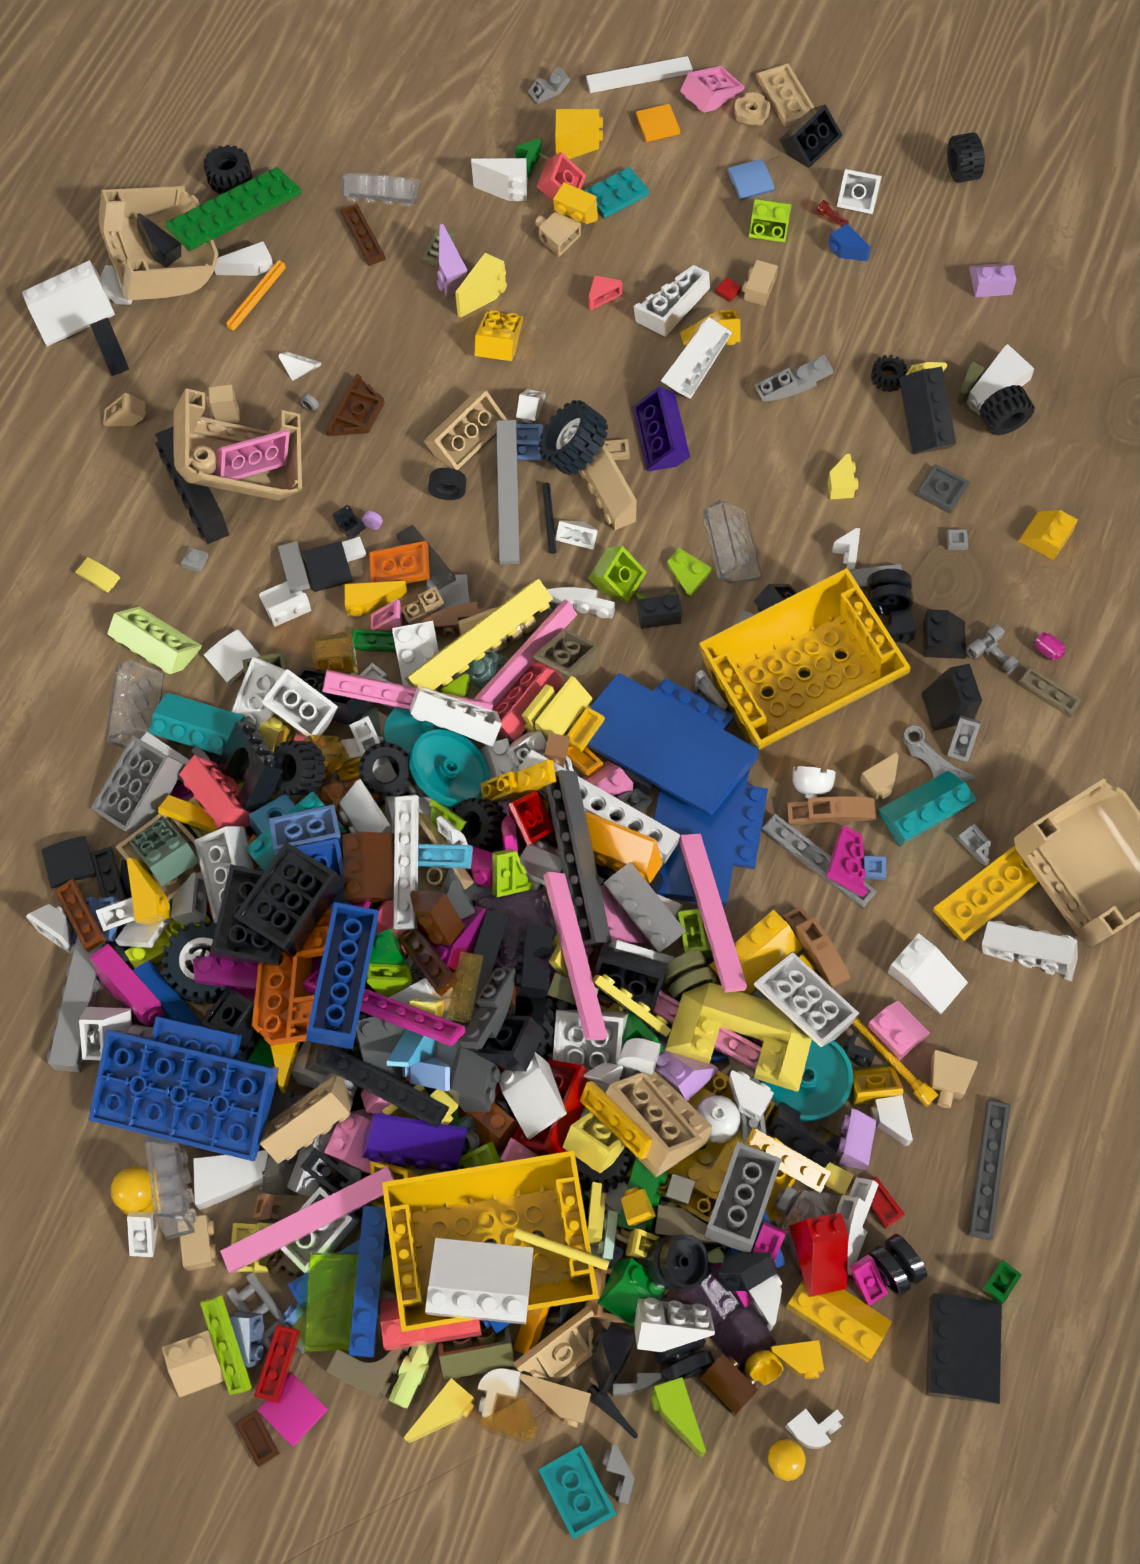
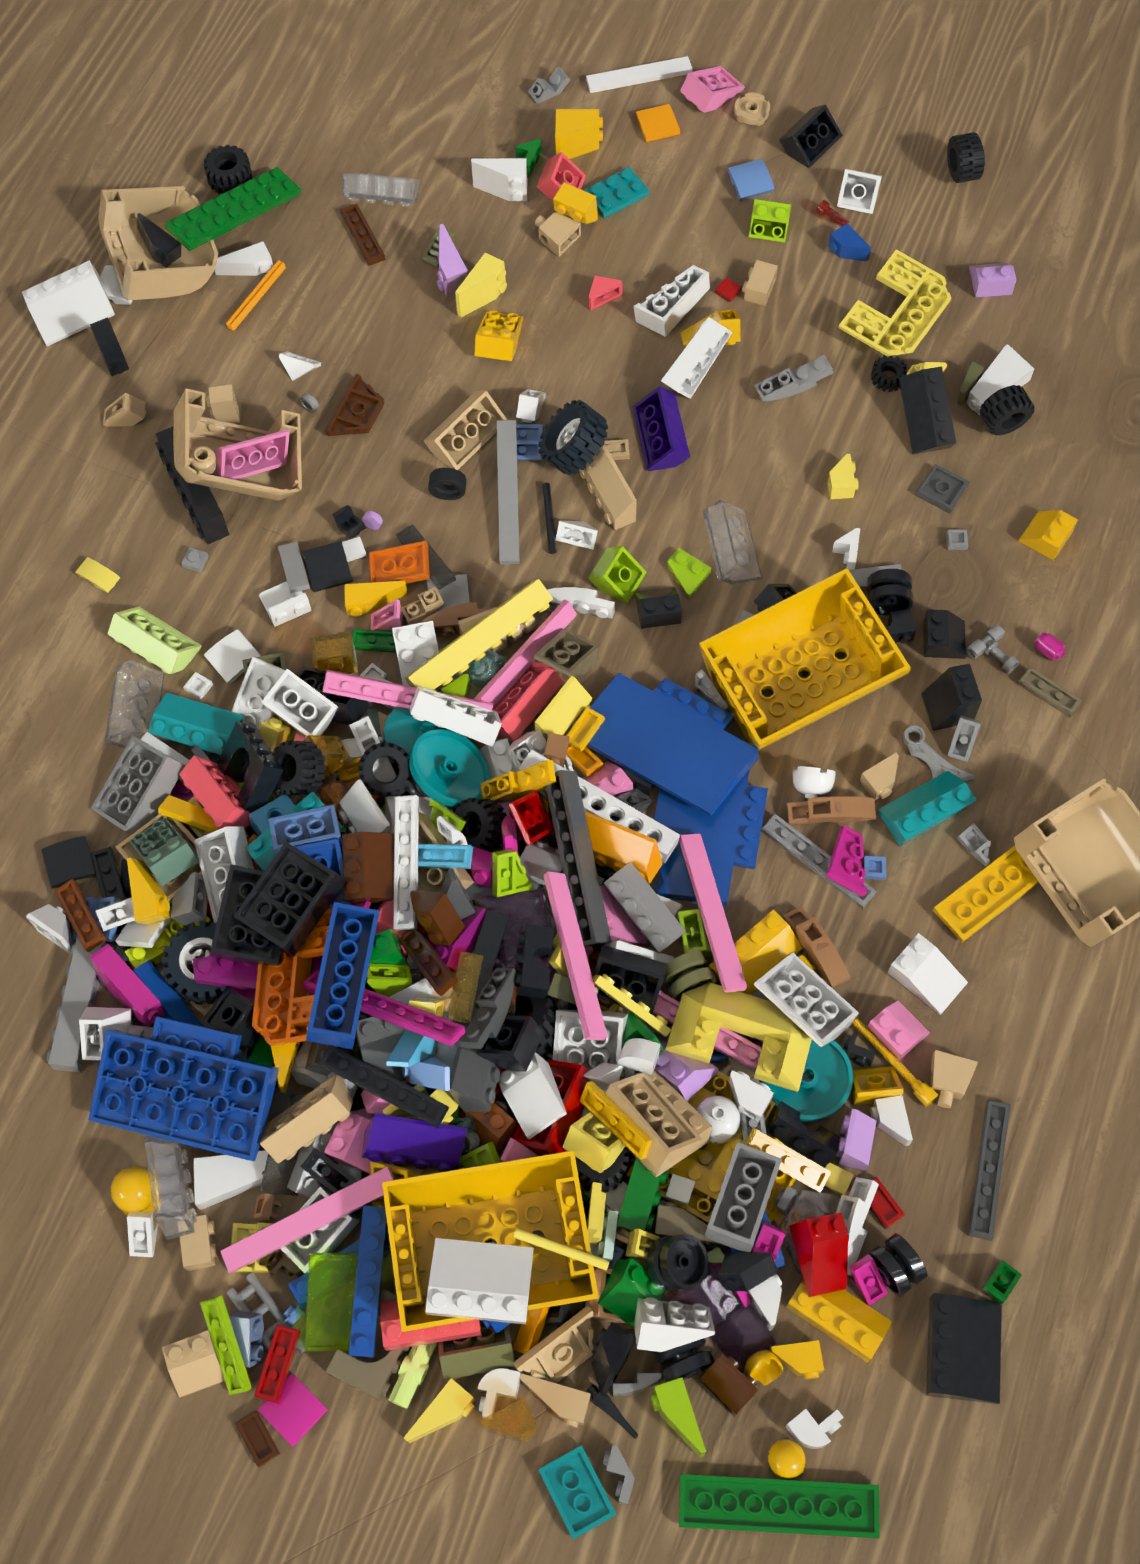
light yellow slope [521,684,556,732] -> none
yellow slope [620,1187,656,1226] -> none
tan tile [756,63,814,128] -> none
white wedge [982,921,1078,981] -> none
none -> white tile [183,672,213,700]
none -> green plate [679,1474,880,1539]
none -> light yellow slope [838,249,951,356]

